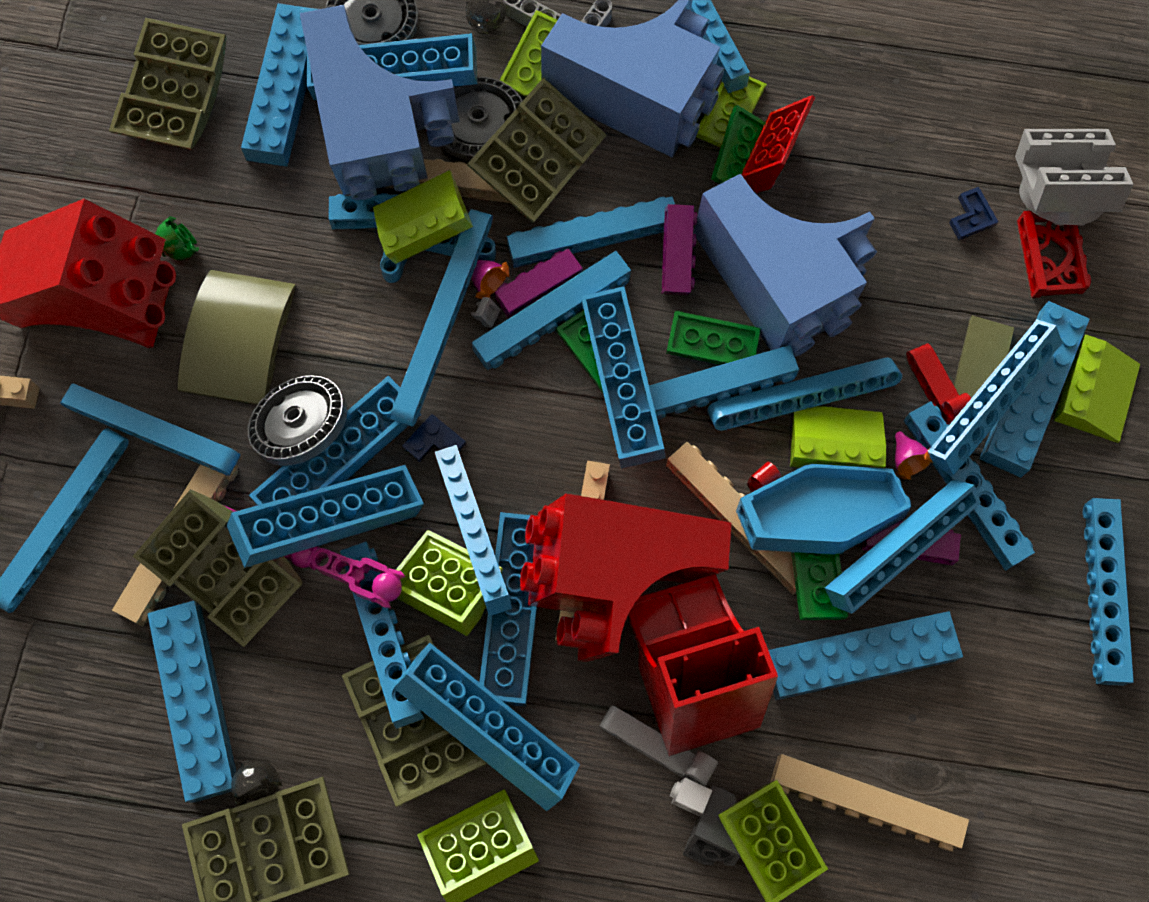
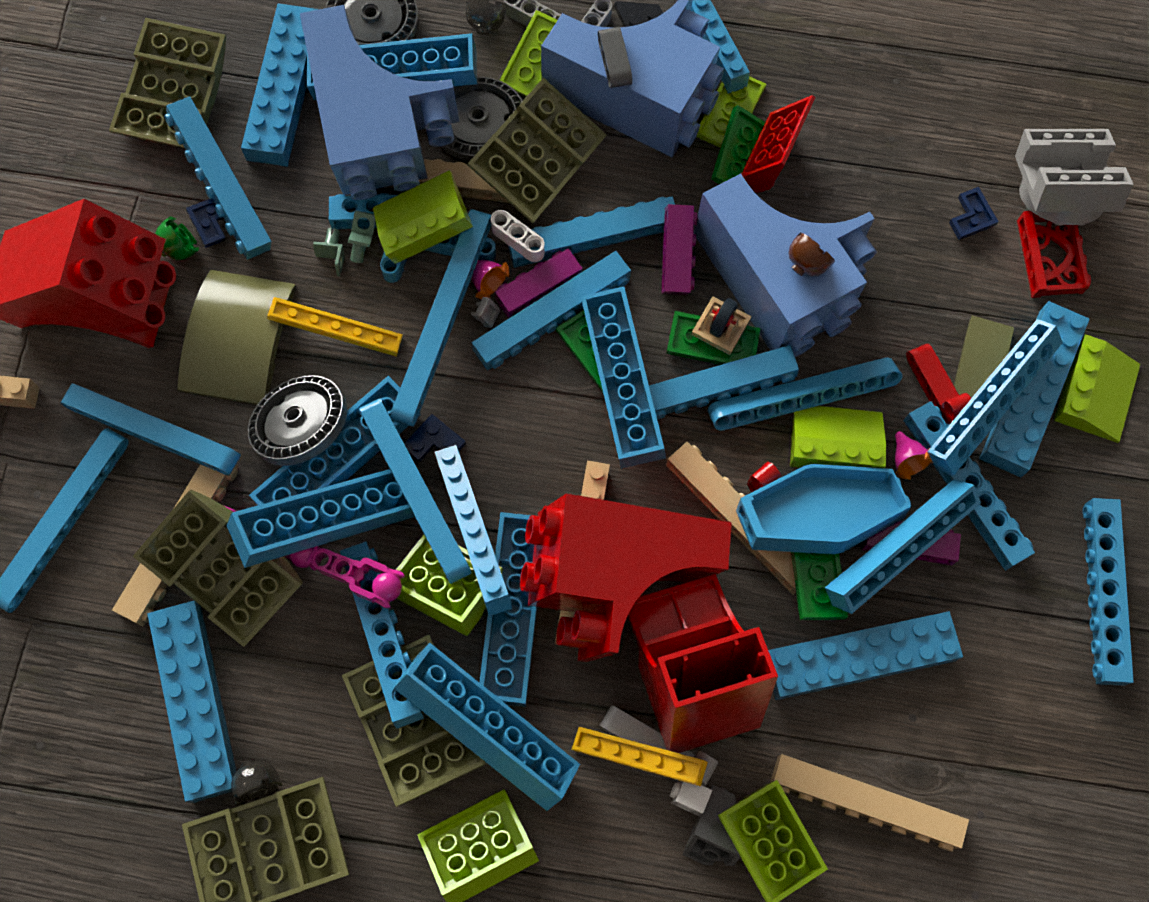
none -> dark azure brick [164,97,271,260]
none -> dark blue plate [186,199,225,248]
none -> yellow tile [267,297,403,357]
none -> sand green bracket [313,228,345,277]
none -> sand green bracket [348,211,375,263]
none -> dark azure beam [359,398,472,584]
none -> white beam [491,210,545,262]
none -> yellow tile [571,727,708,787]
none -> dark grey beam [597,27,632,88]
none -> black wing [614,1,663,27]
none -> tan plate [691,297,752,355]
none -> reddish brown cylinder [788,232,835,277]

